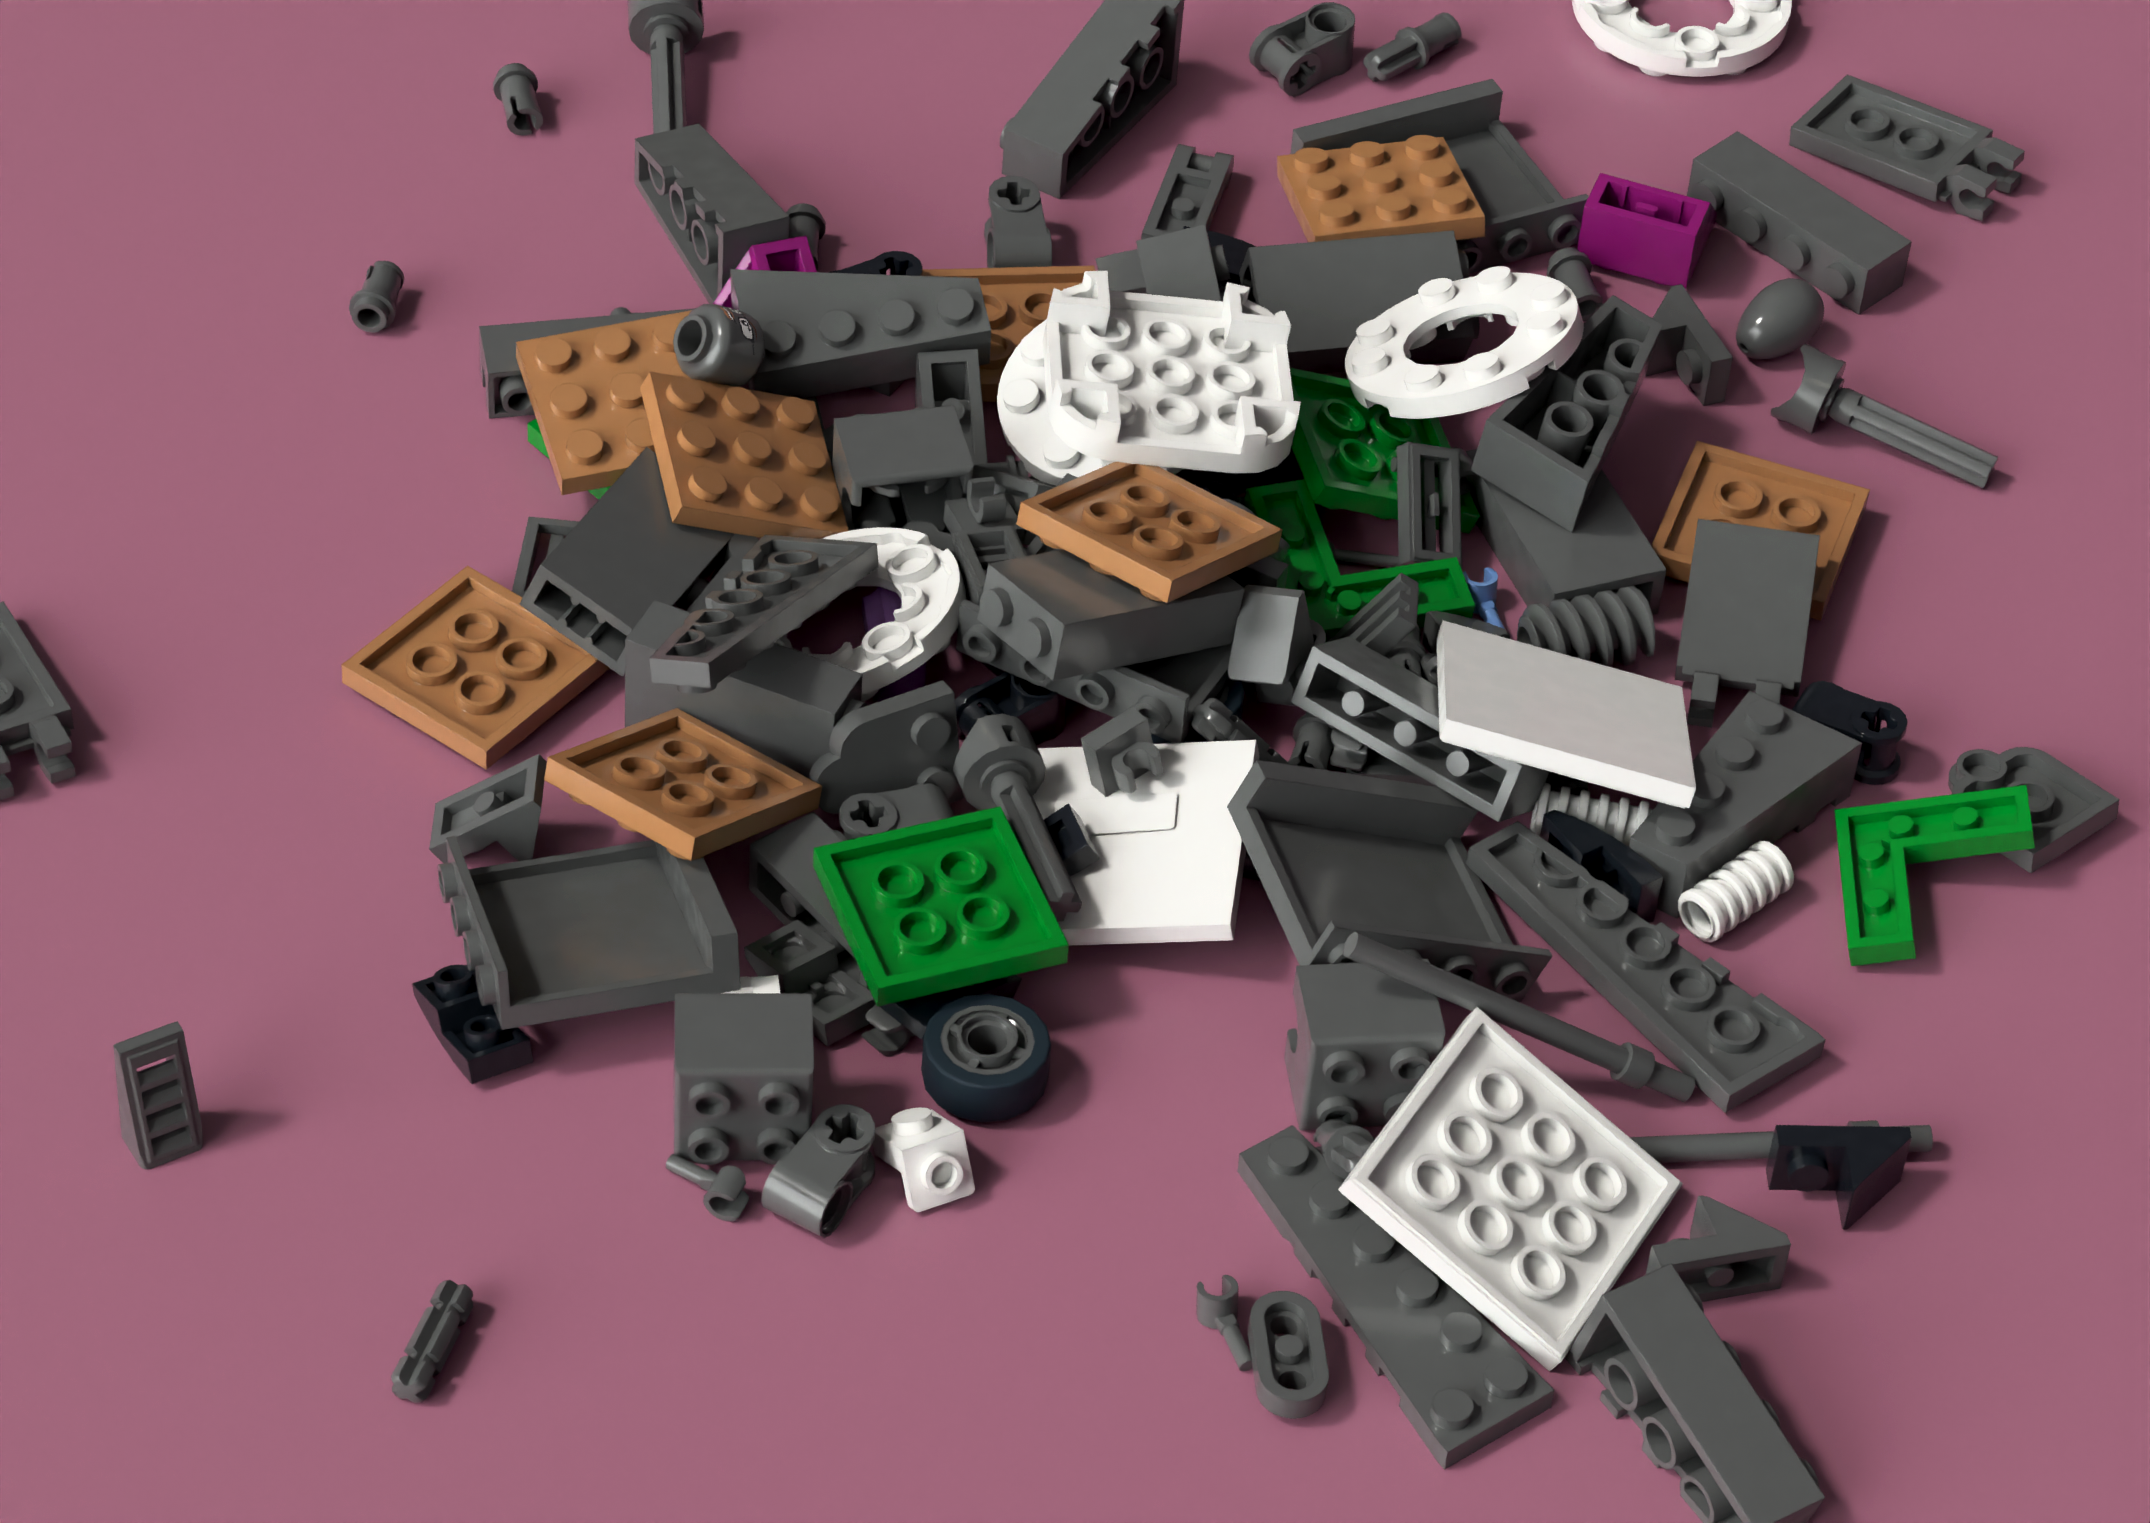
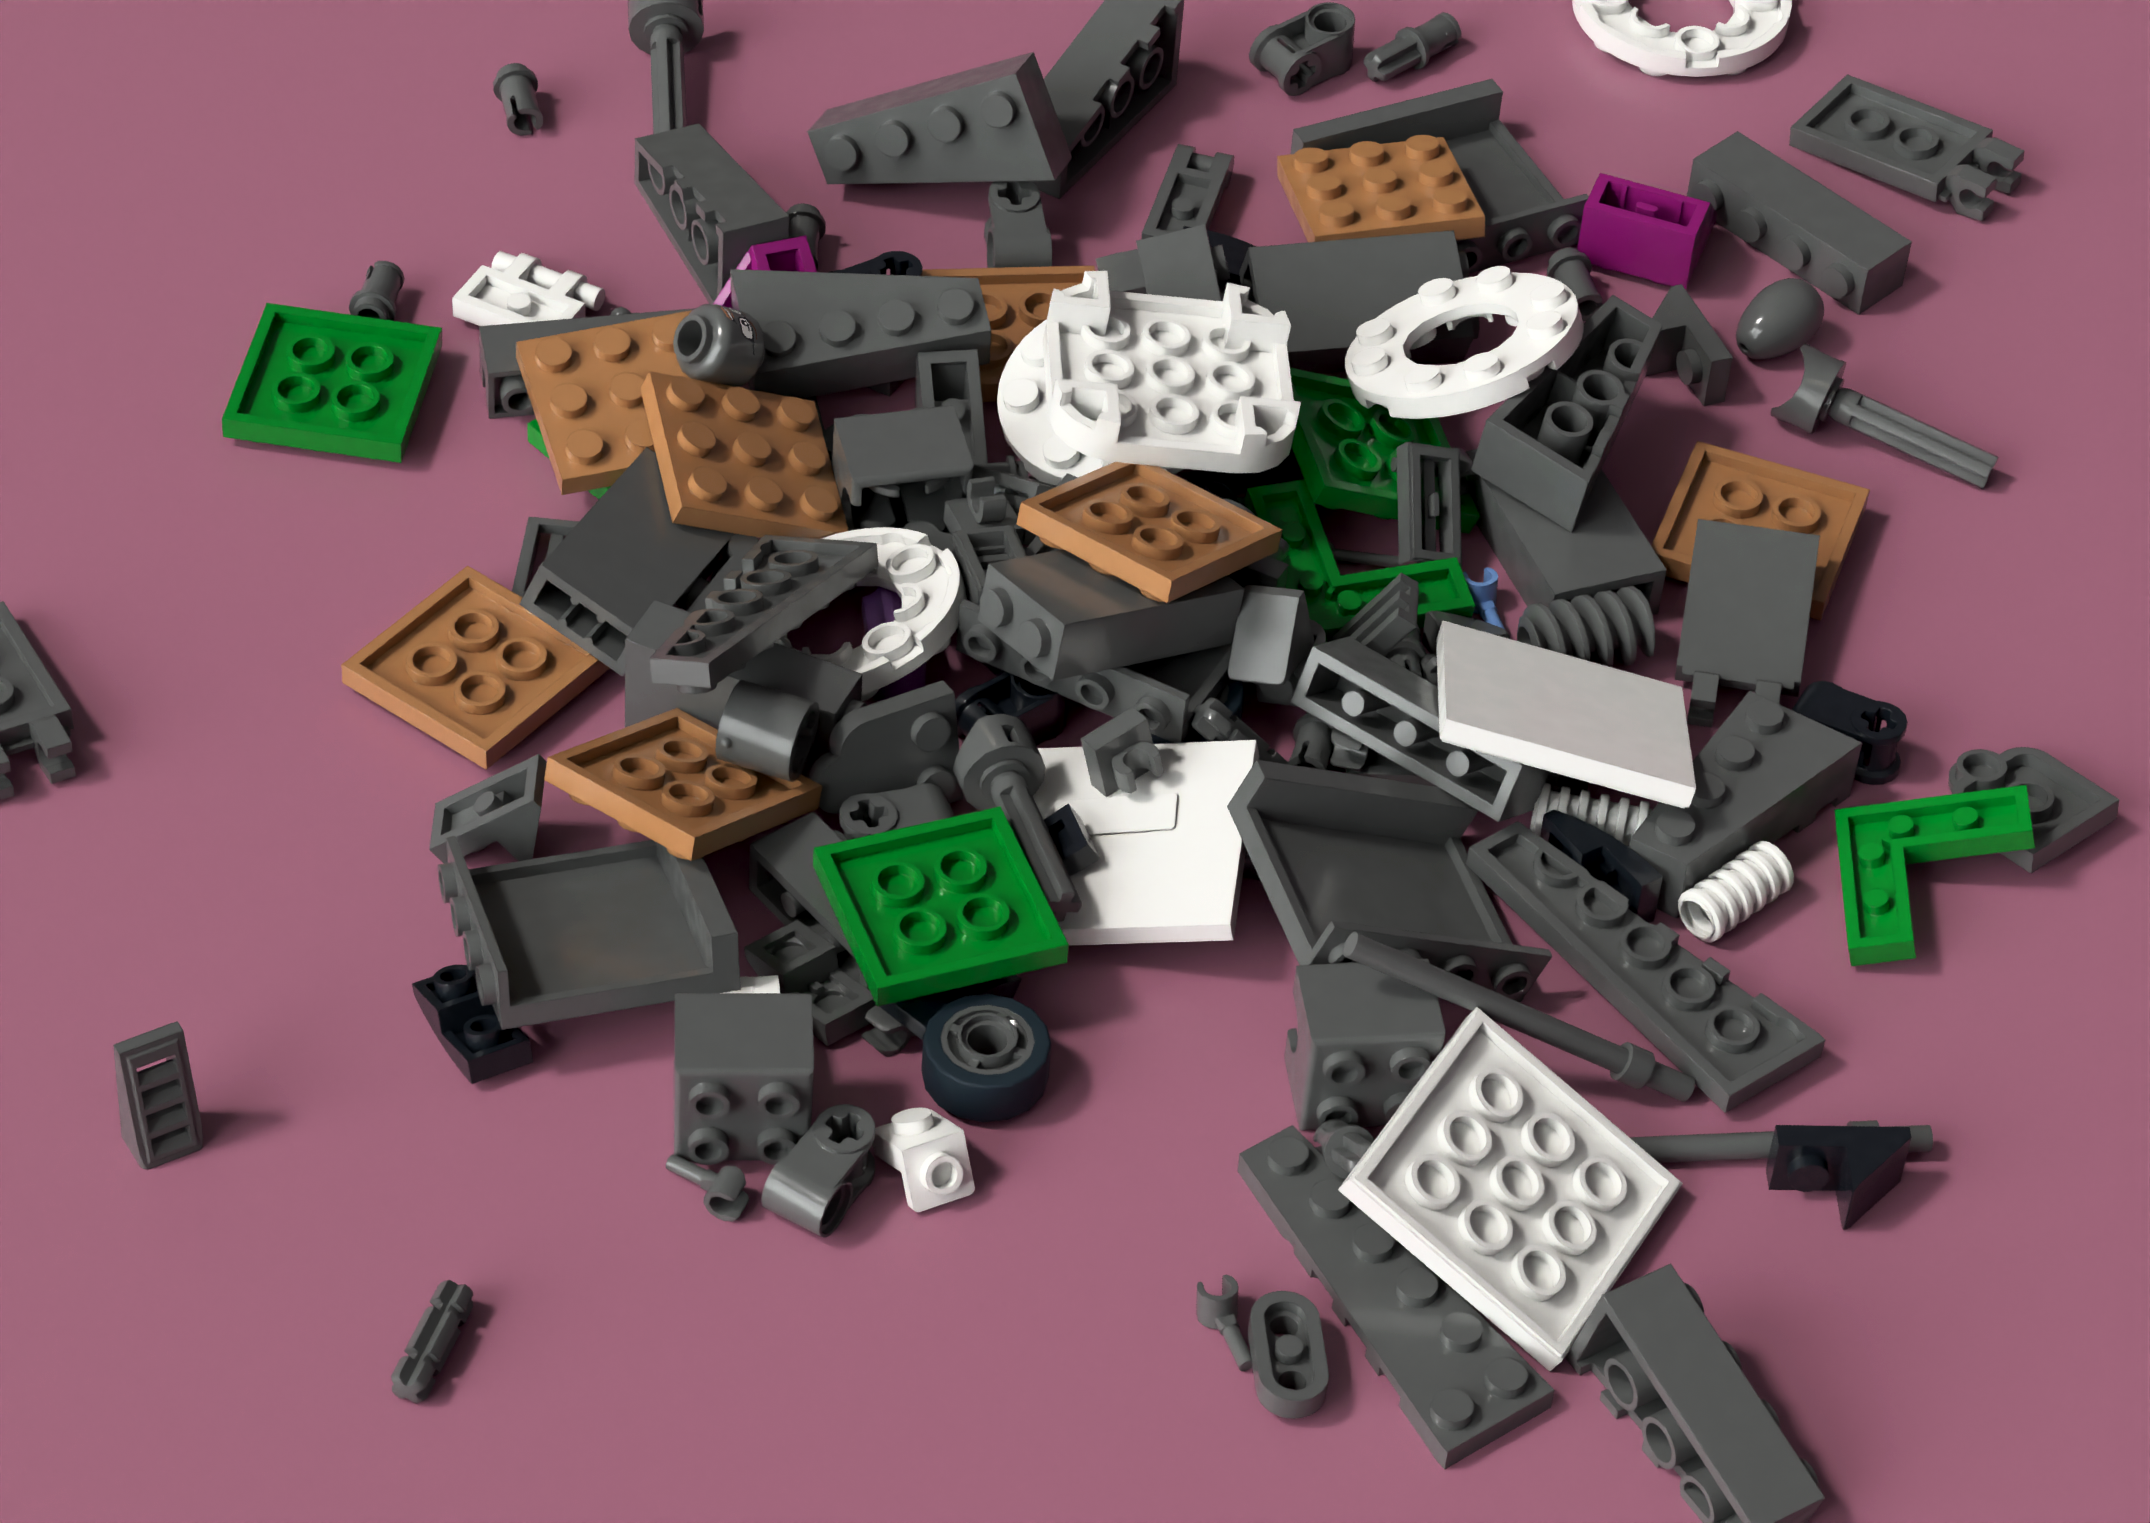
dark grey slope [1646,1195,1791,1302] -> none
none -> green plate [222,303,442,463]
none -> white plate [452,251,605,326]
none -> dark grey piece [715,680,820,782]
none -> dark grey wedge [807,52,1072,184]

